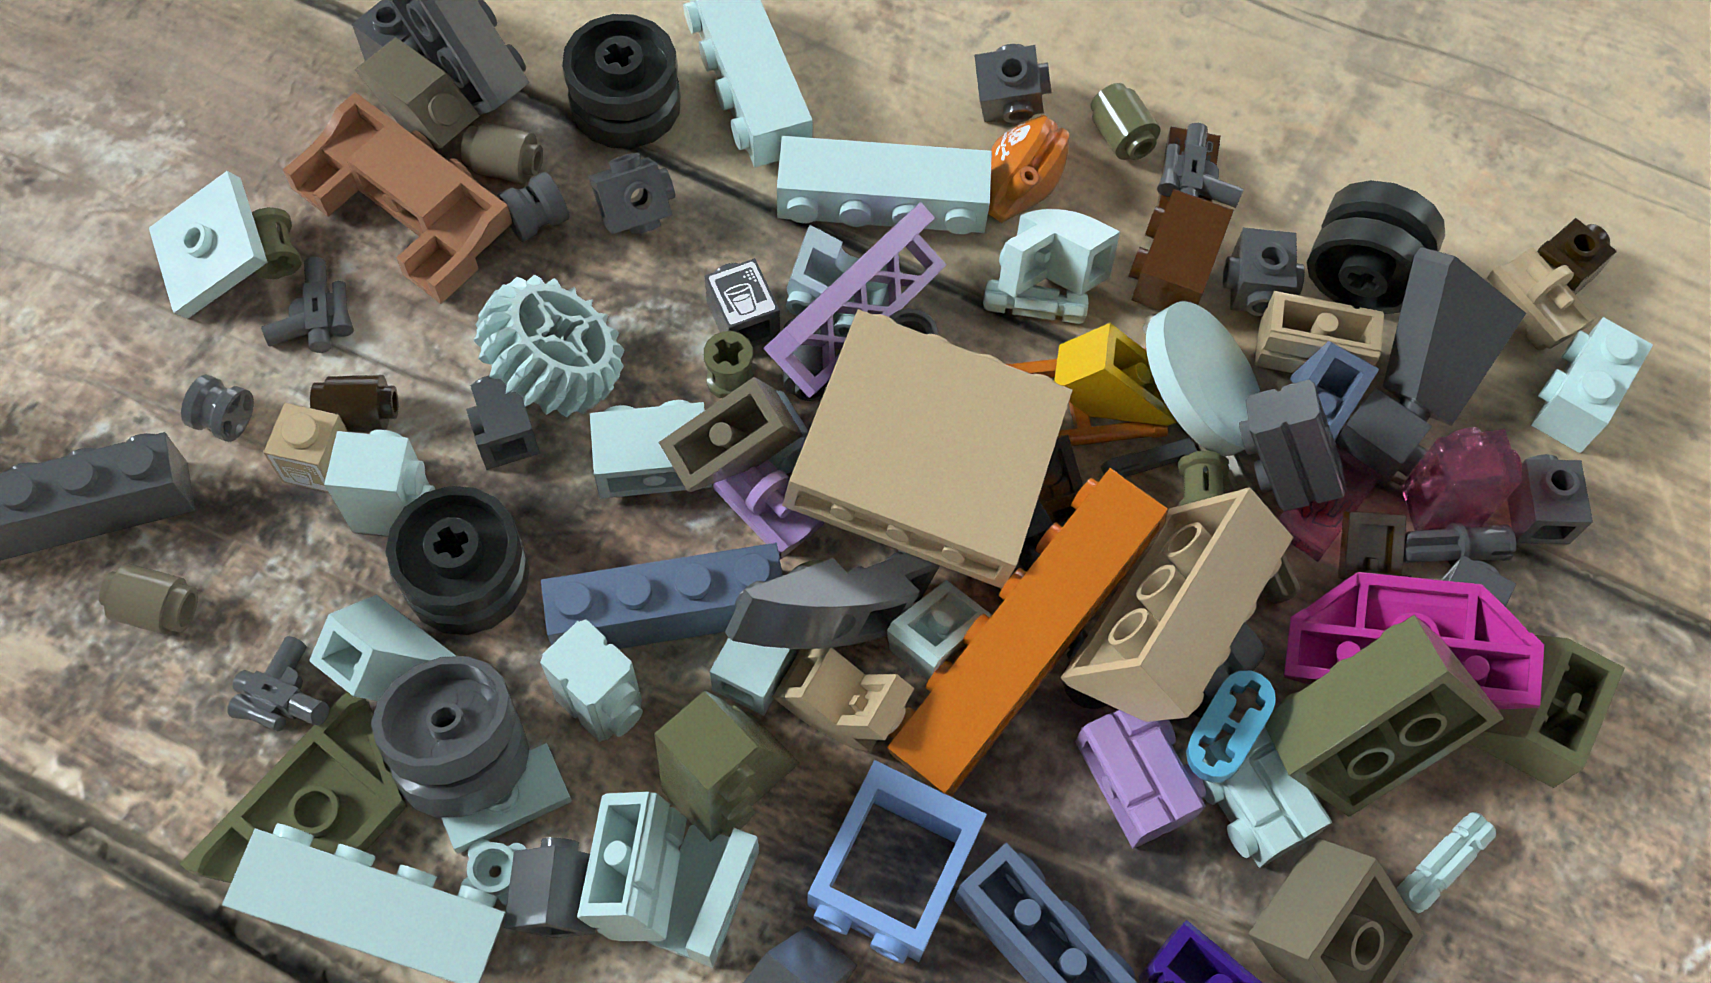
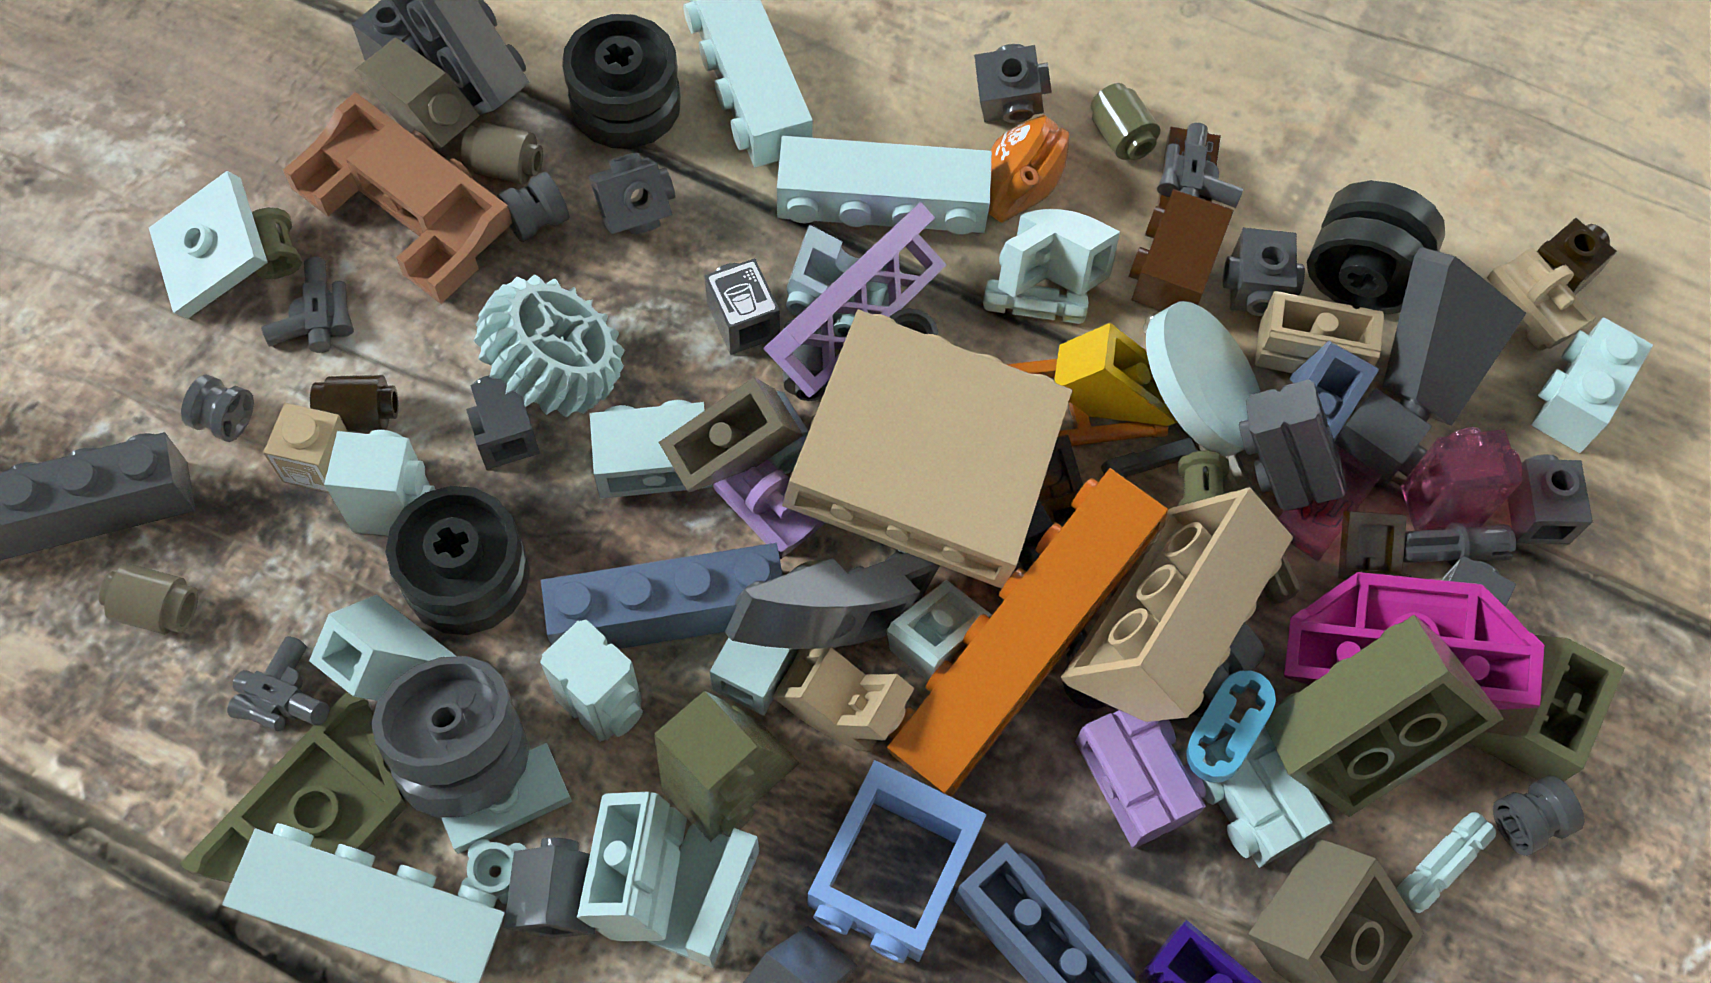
olive bush [704,331,754,398] -> none
none -> dark grey wheel [1493,775,1585,856]

